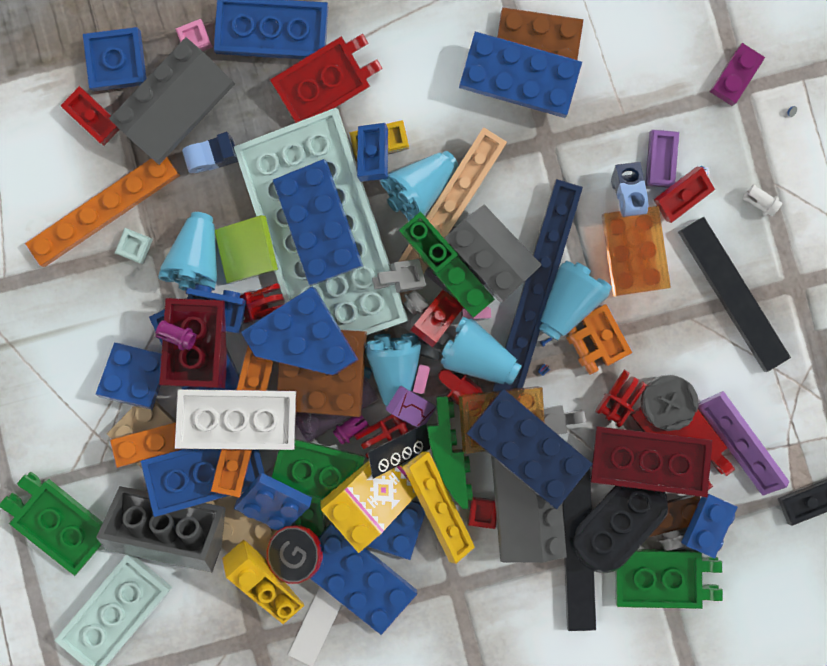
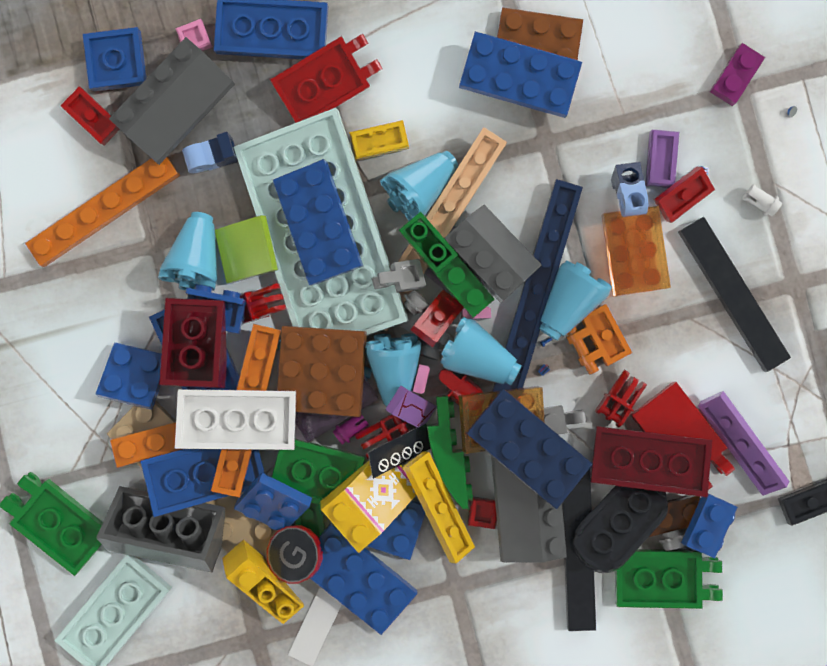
light aqua tile [115,228,153,264] -> none
magenta pin [155,320,196,350] -> none
blue plate [241,286,358,375] -> none
blue plate [357,123,388,182] -> none
dark grey tile [640,375,699,431] -> none

